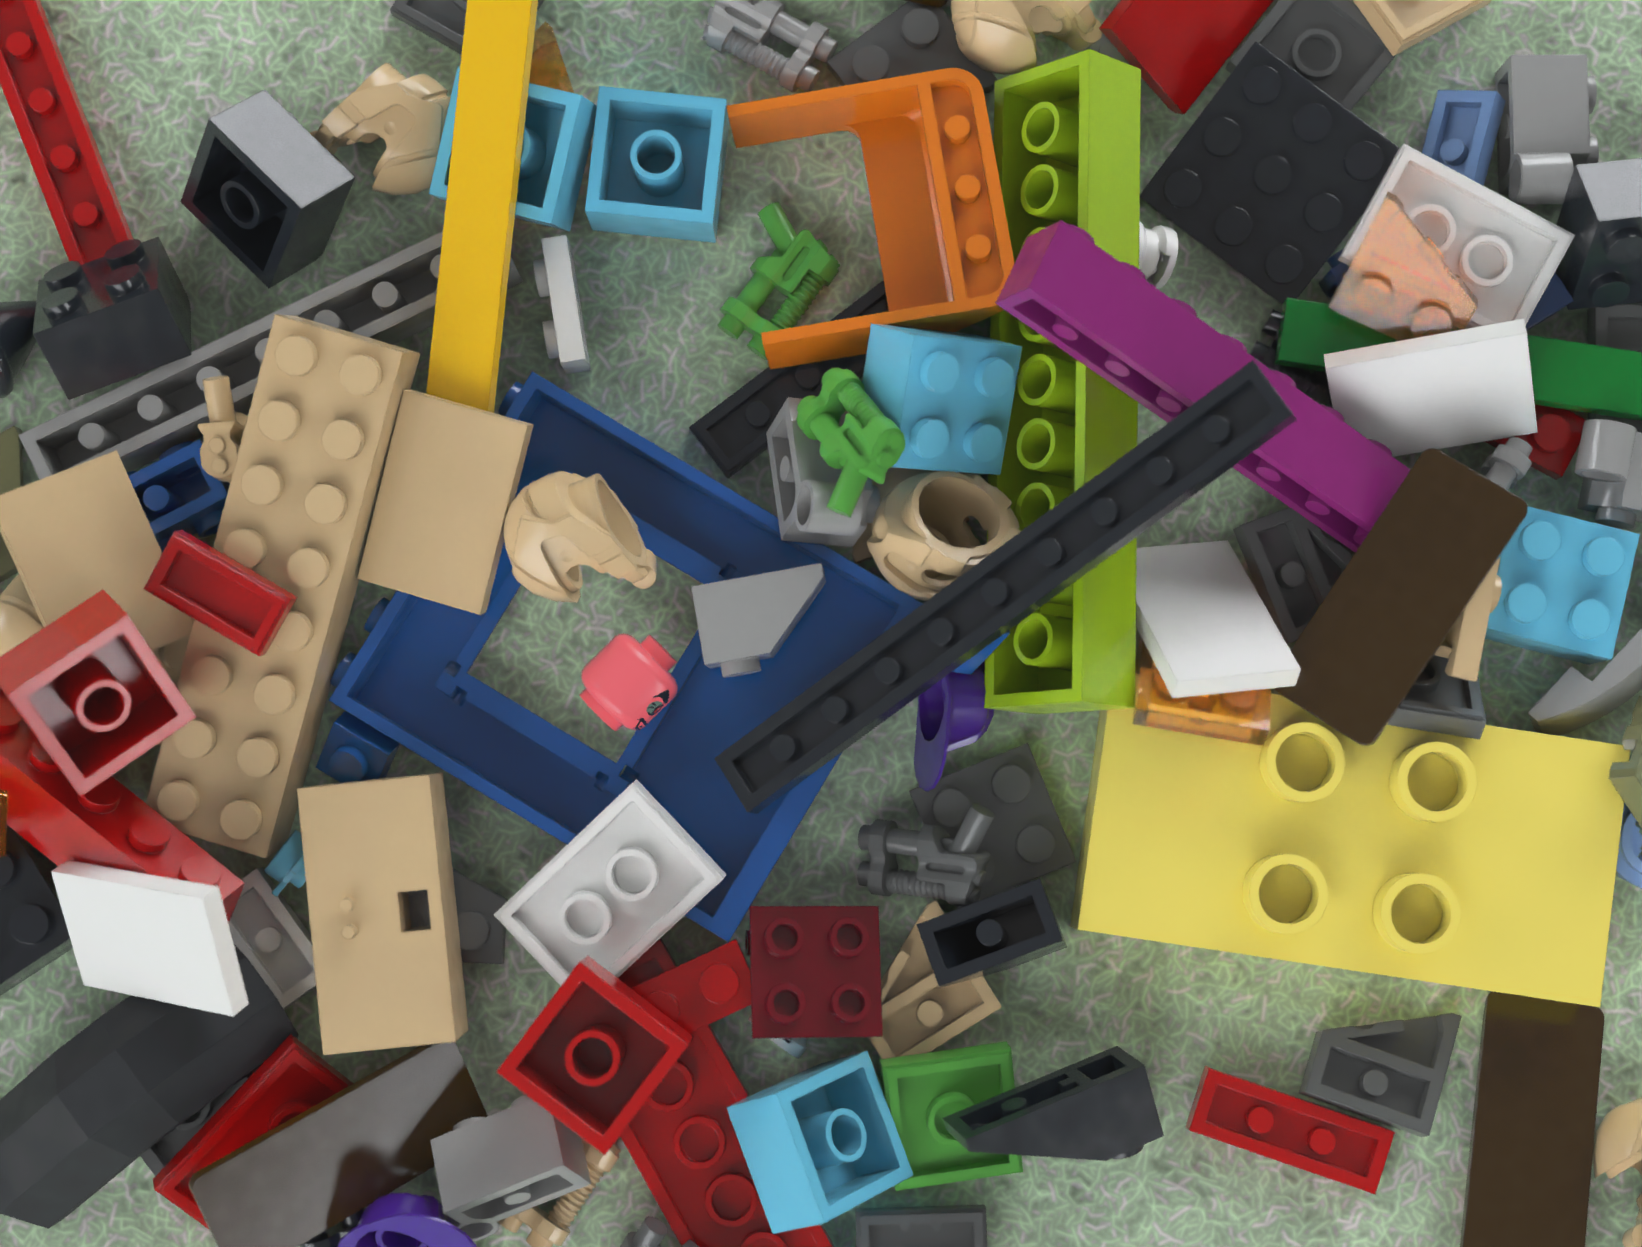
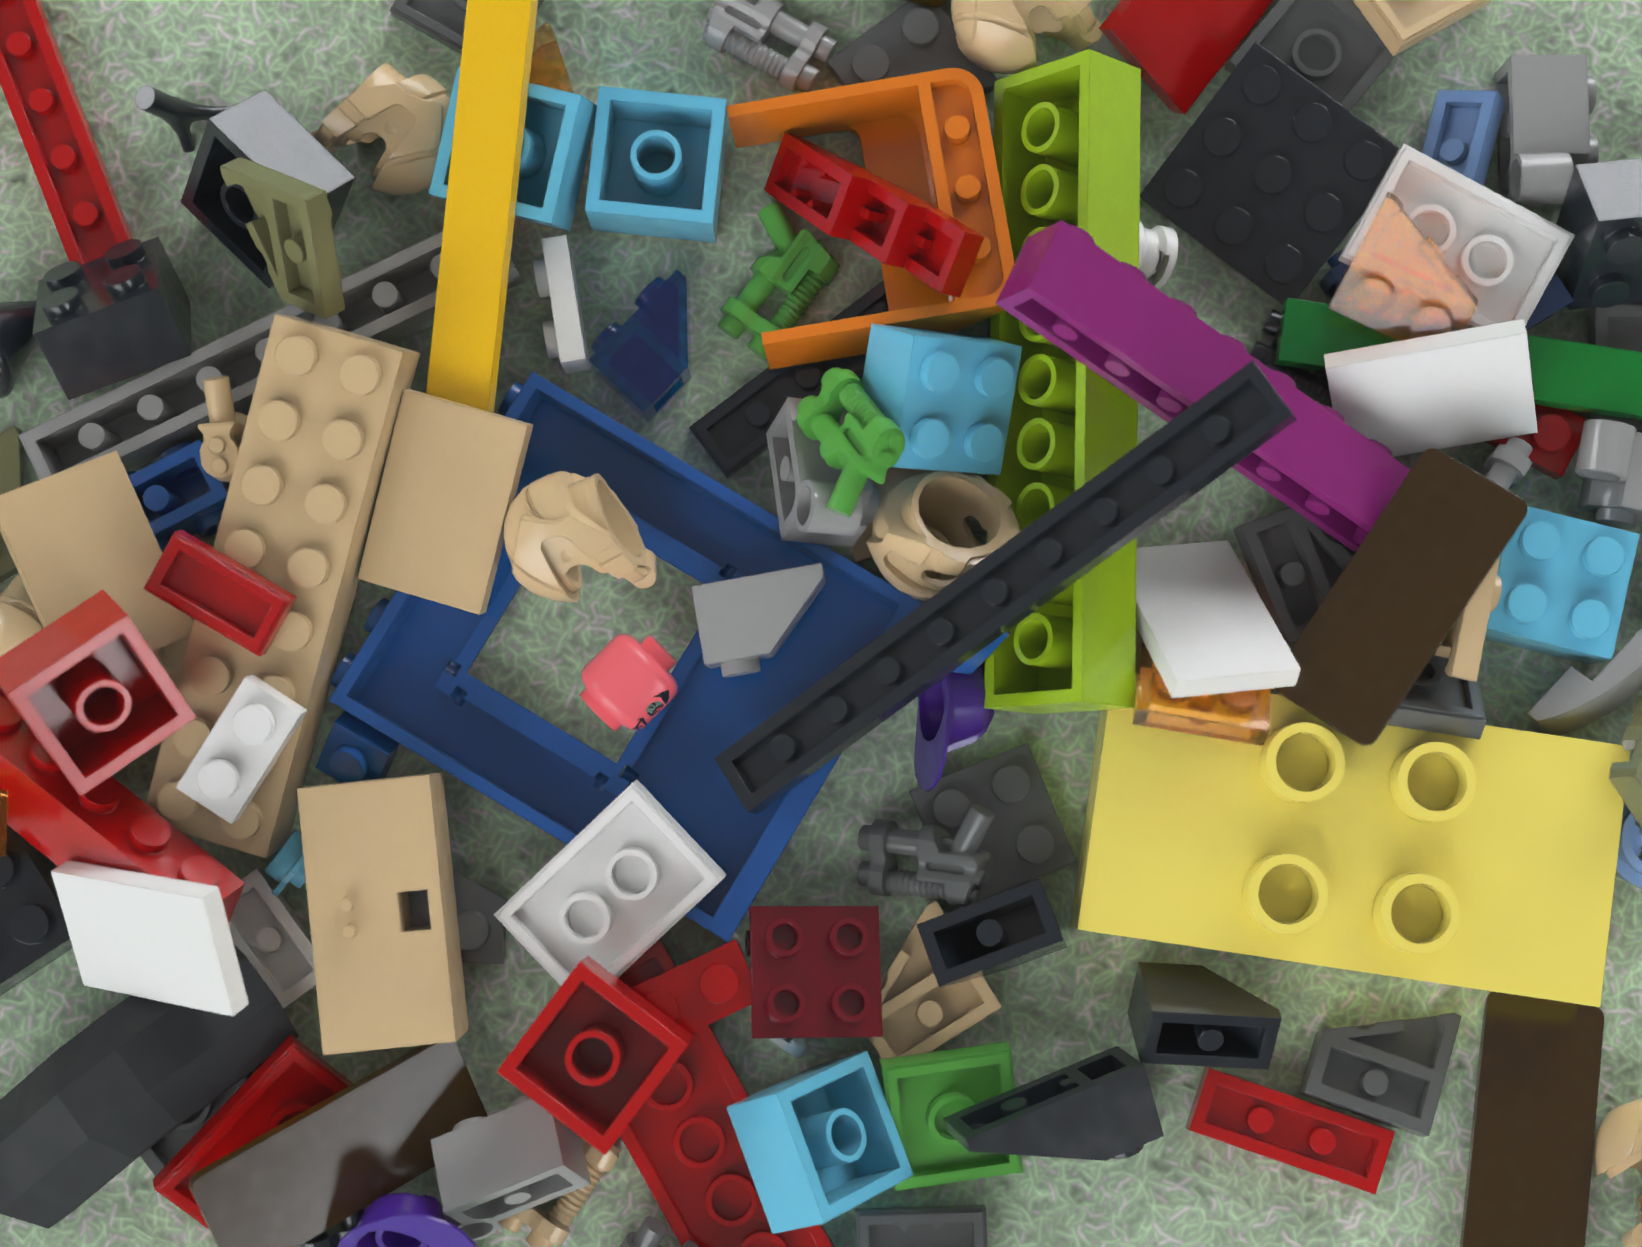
none -> black bar [135,85,229,153]
none -> white plate [176,674,308,824]
none -> olive wing [220,156,345,319]
none -> clear blue slope [588,269,691,422]
none -> red slope [764,132,984,298]
none -> black slope [1127,962,1282,1070]

